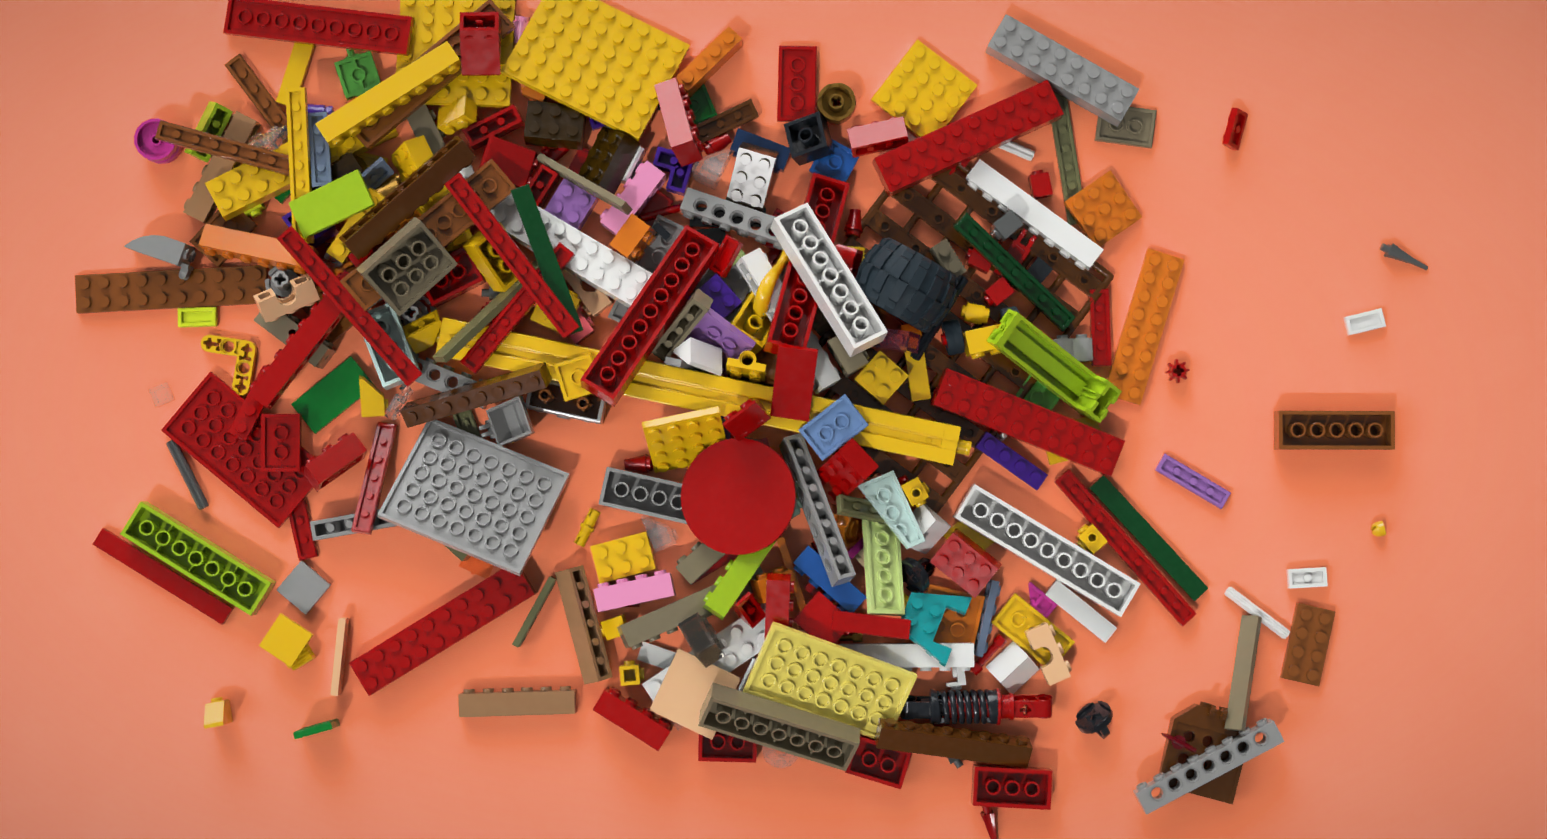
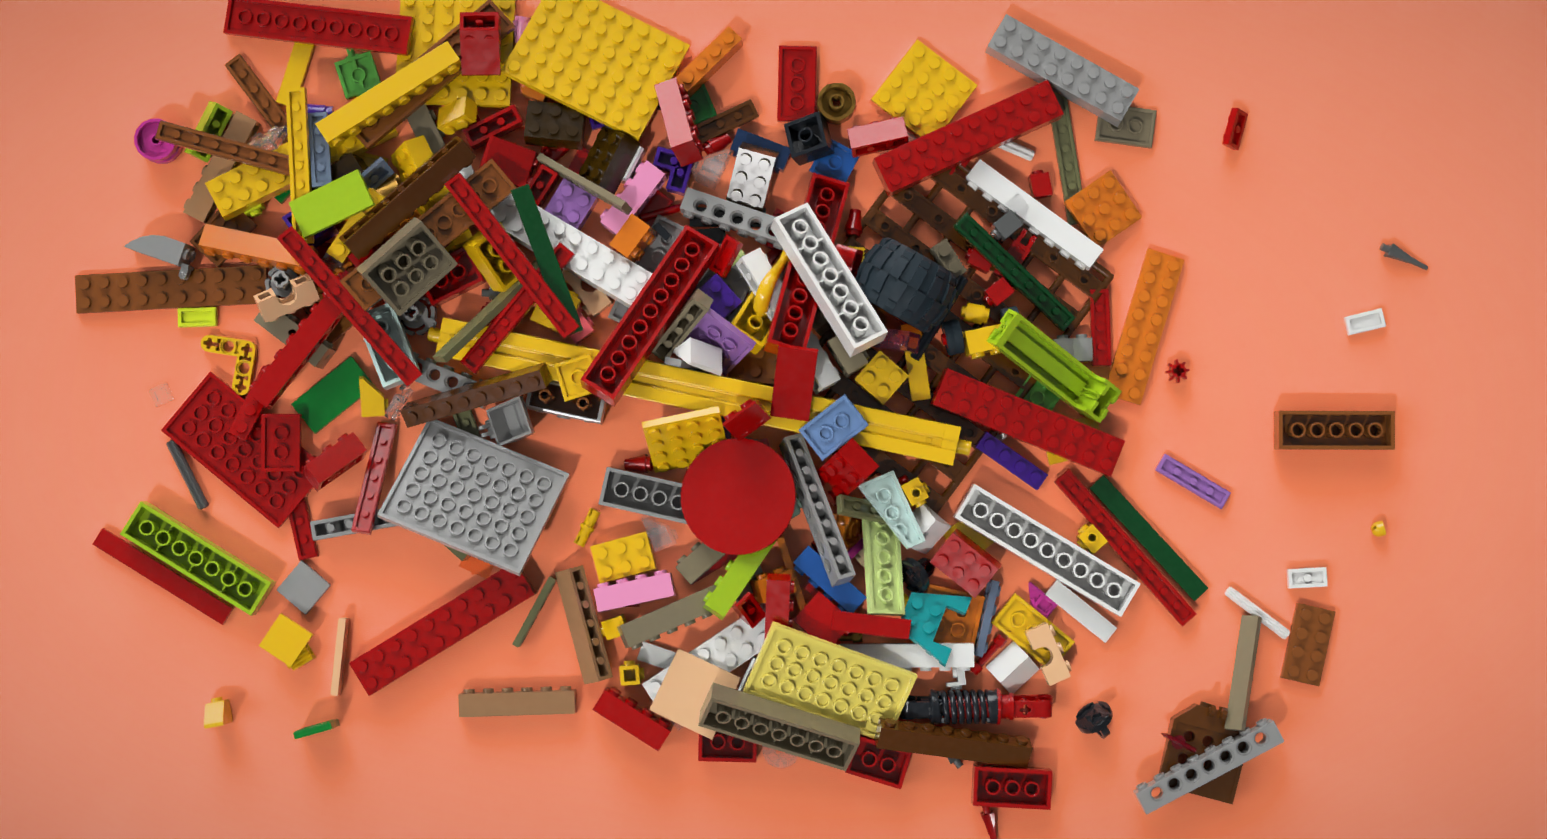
yellow slope [403,310,442,354] -> none
clear smoke brick [678,612,726,668] -> none
yellow plate [726,351,766,383] -> none
black tile [1027,257,1053,283] -> none

